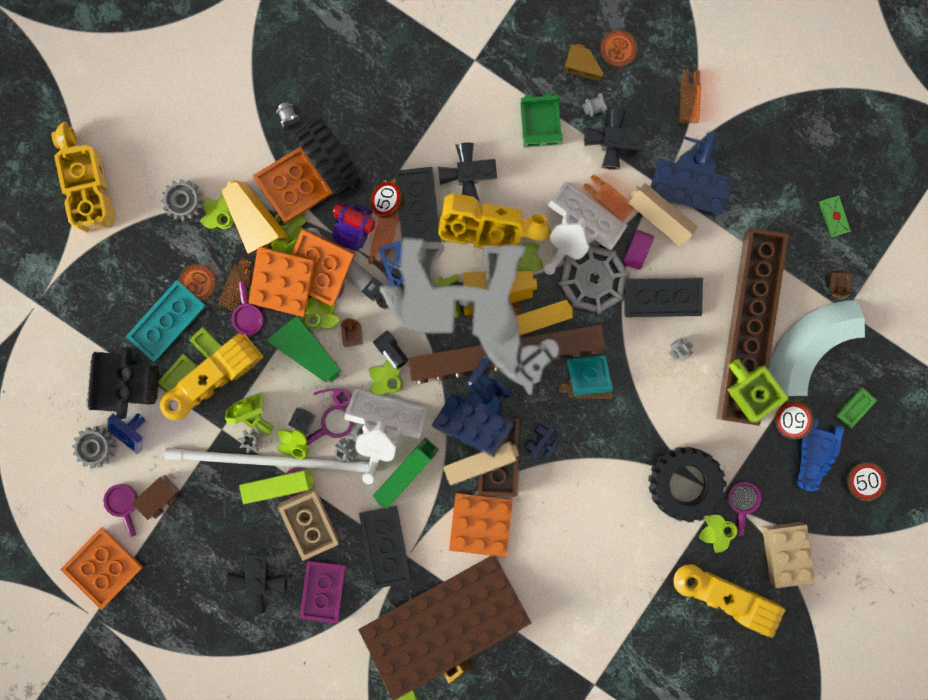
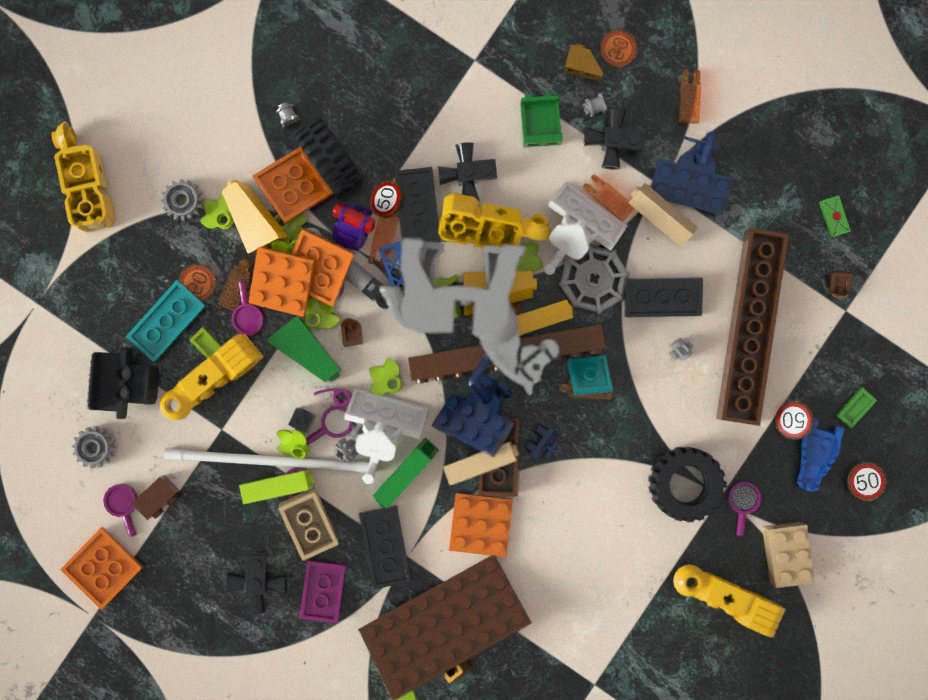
clear blue tile [107,413,146,454] -> none
lime tile [157,354,198,391] -> none
lime piece [225,392,274,435] -> none
light grey gear [238,429,263,453] -> none
black piece [373,330,408,370] -> none
magenta panel [623,229,654,270] -> none
lime plate [699,514,738,553] -> none
lime brick [727,359,788,422] -> none
light aqua brick [768,300,865,396] -> none

